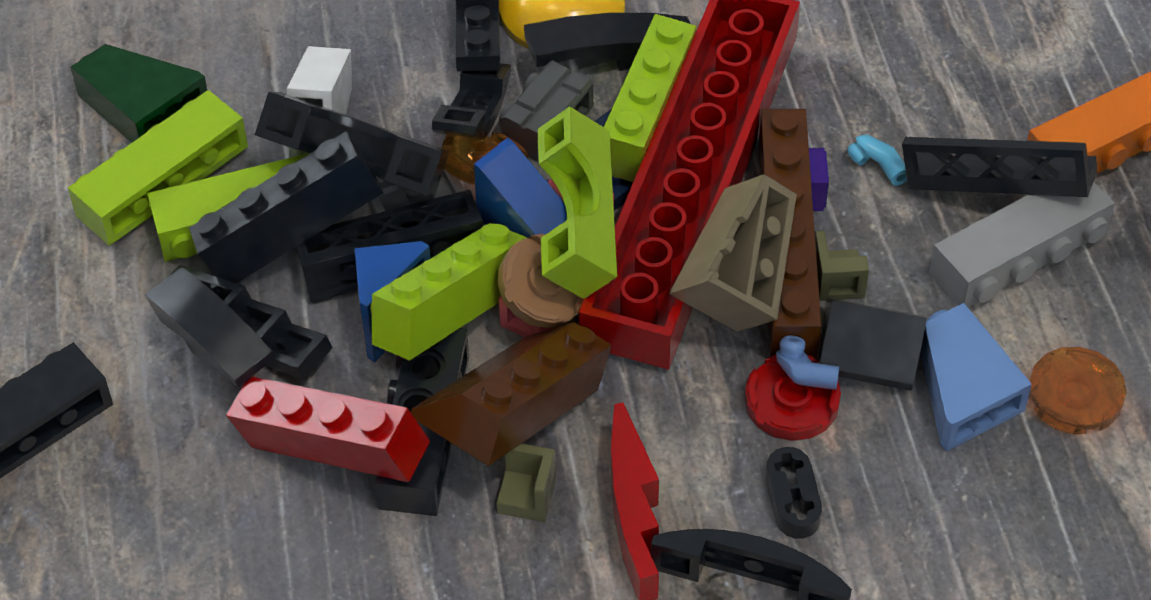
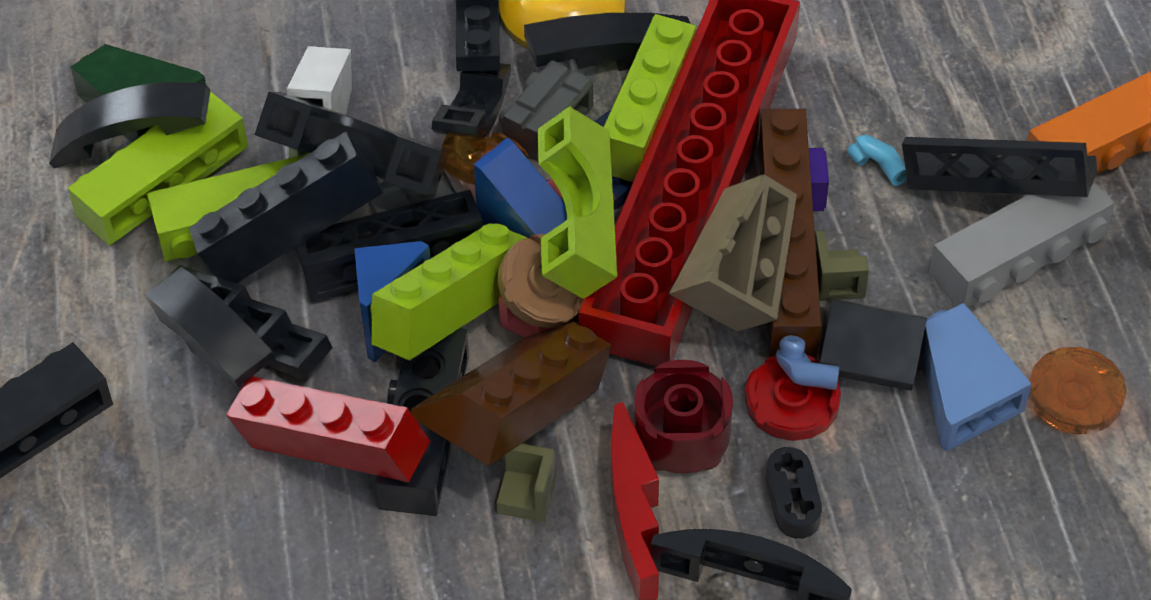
none -> black slope [49,82,211,168]
none -> dark red brick [634,359,733,473]

